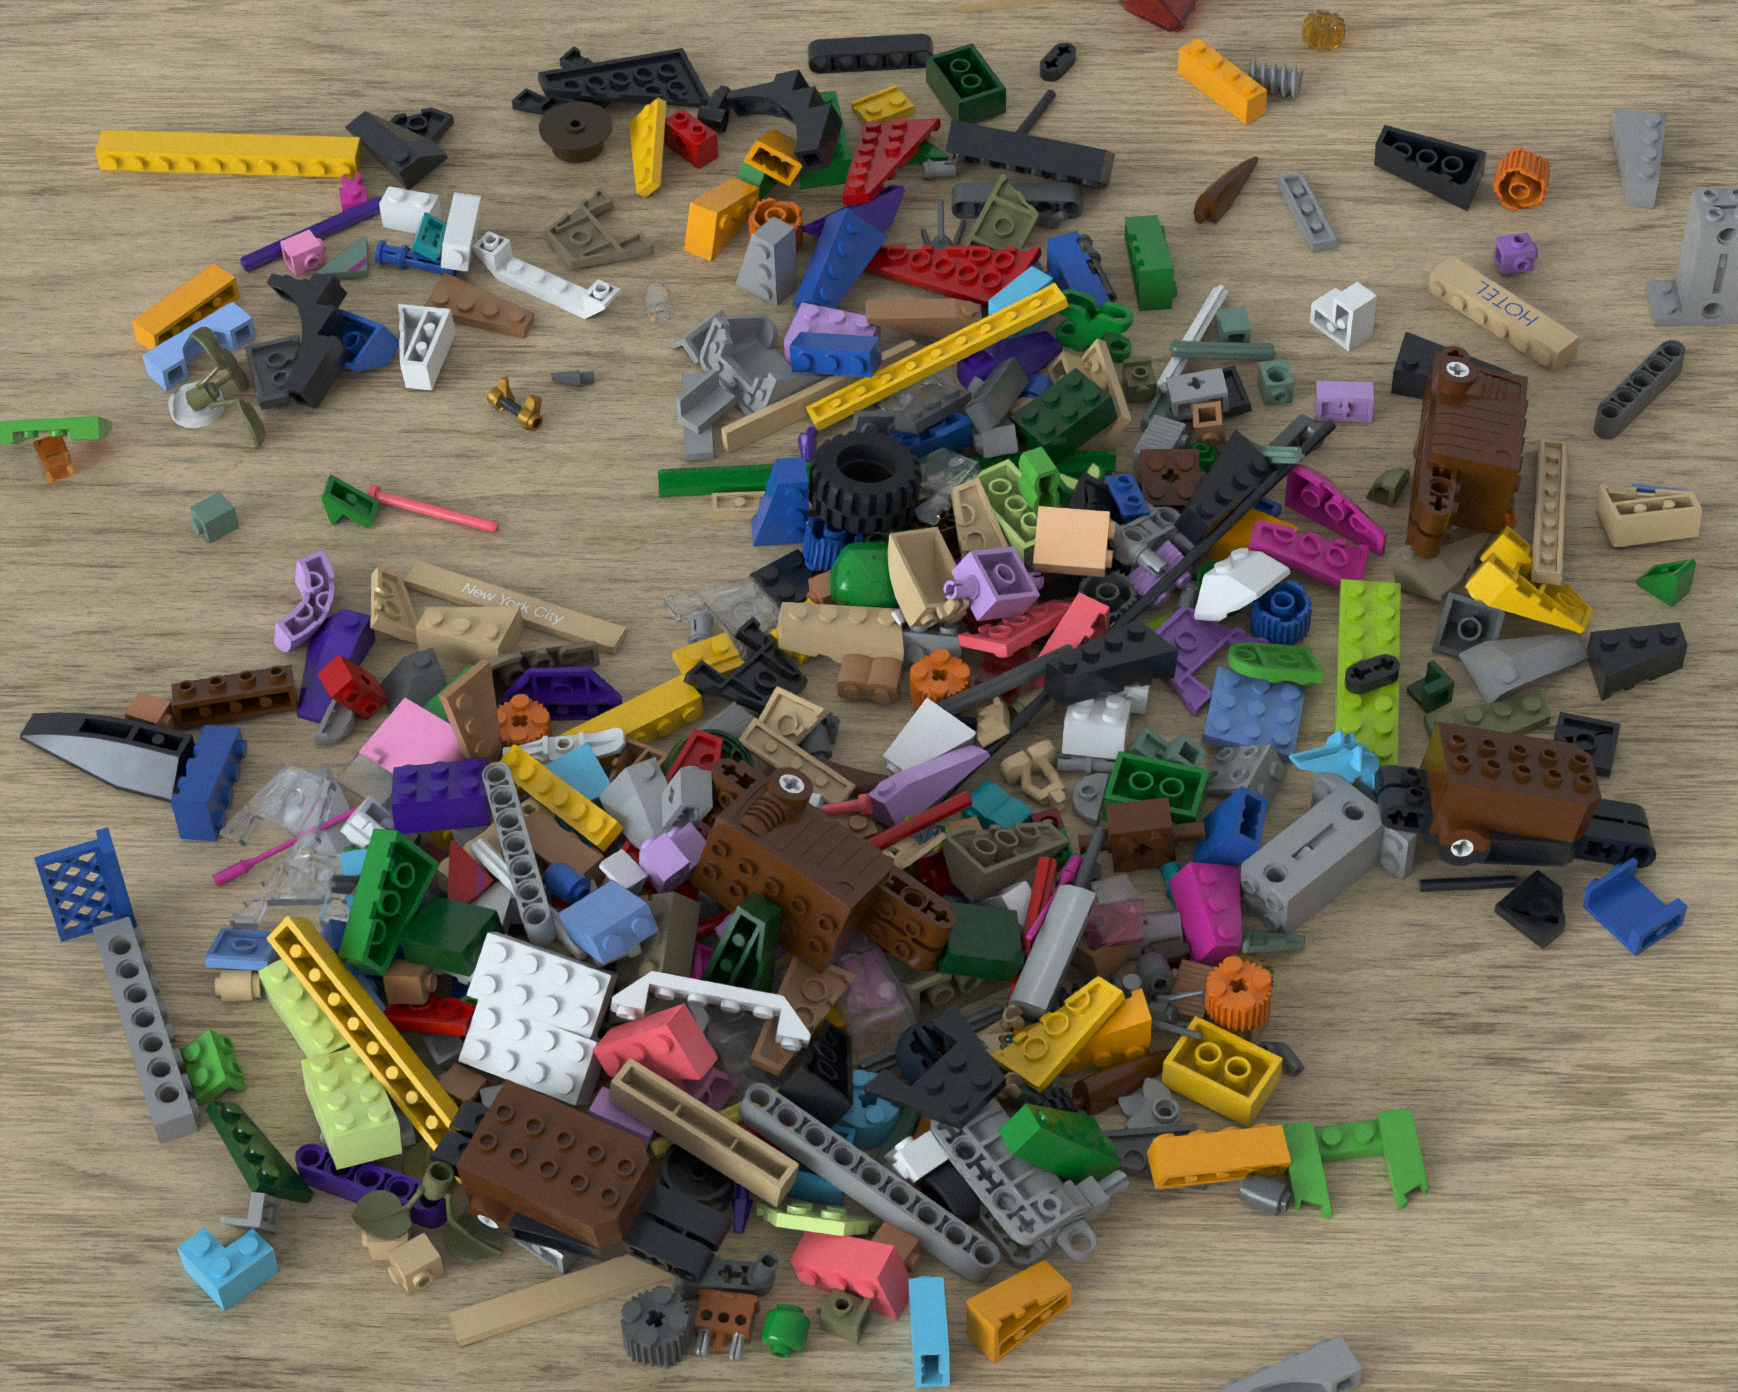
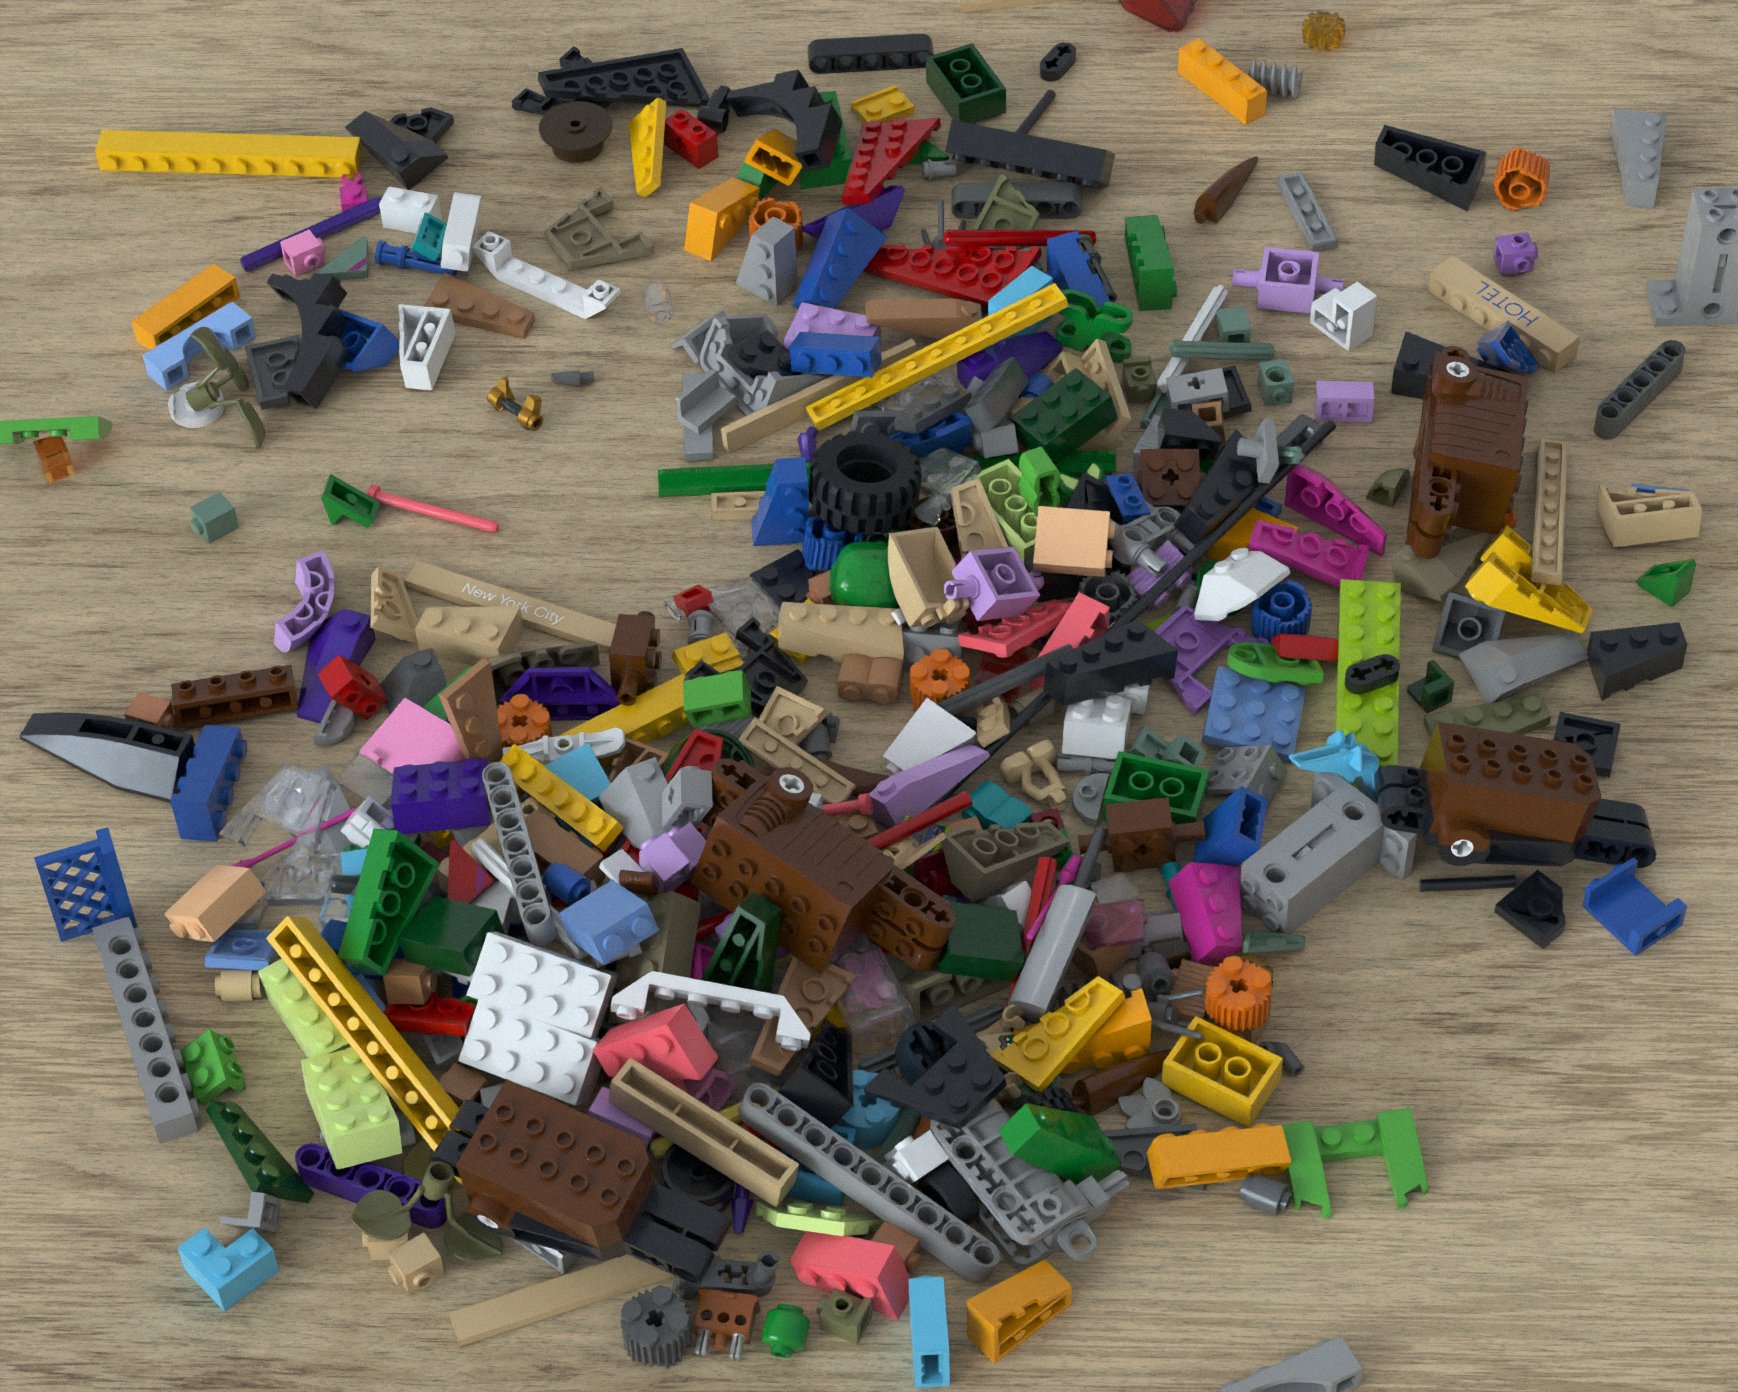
dark grey bar [1036,210,1068,229] -> none
none -> light nougat brick [164,864,266,942]
none -> reddish brown brick [609,611,662,706]
none -> reddish brown piece [619,870,660,896]
none -> red tile [673,584,714,618]
none -> bright green brick [683,670,752,728]
none -> black plate [727,330,802,377]
none -> red axle [943,229,1097,247]
none -> black slope [1158,407,1221,459]
none -> lavender brick [1232,247,1344,314]
none -> light grey tile [1237,419,1279,484]
none -> red slope [1271,634,1338,661]
none -> blue wedge [1477,320,1539,374]

